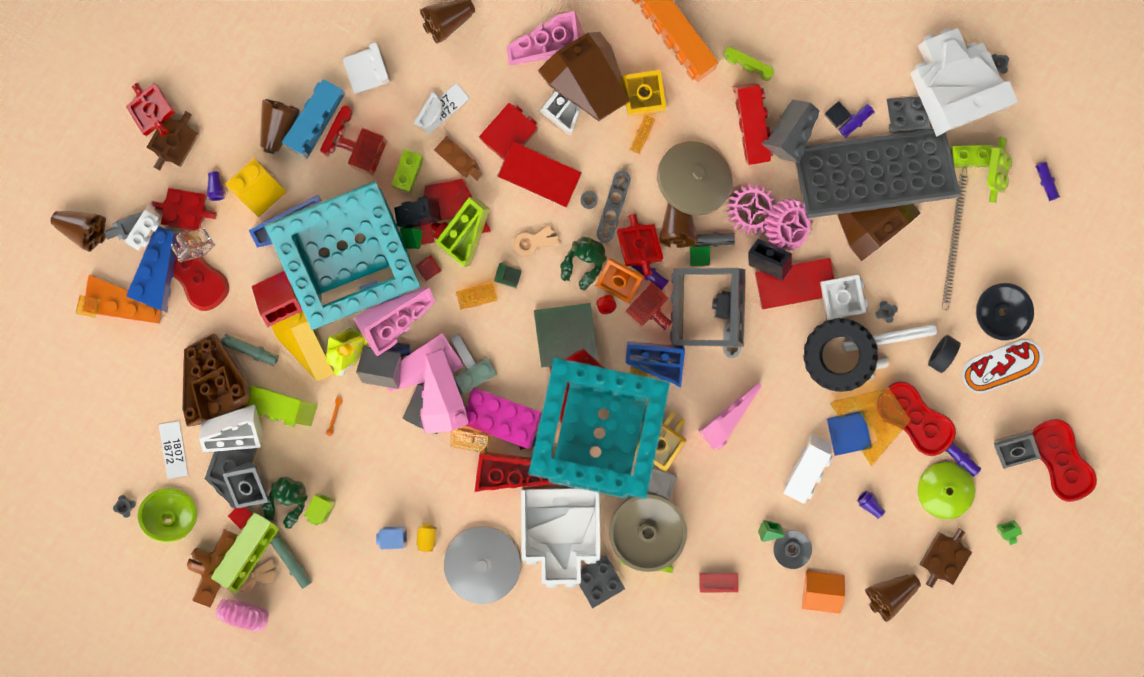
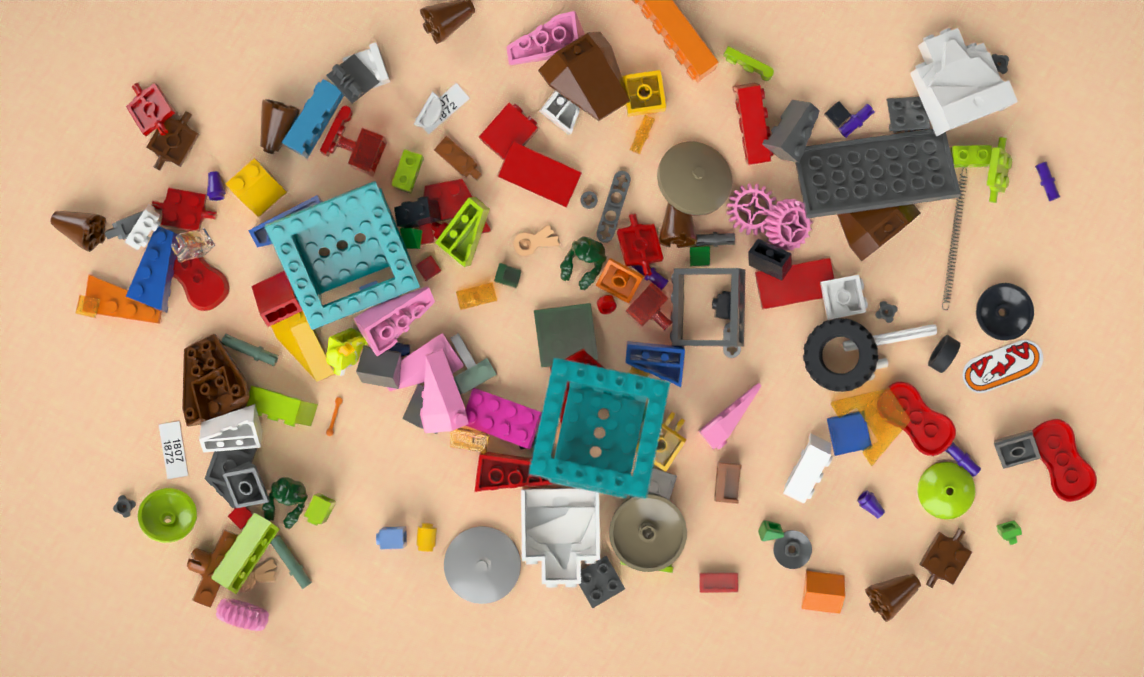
none -> dark grey hinge [326,54,380,104]
none -> dark orange panel [714,463,742,504]

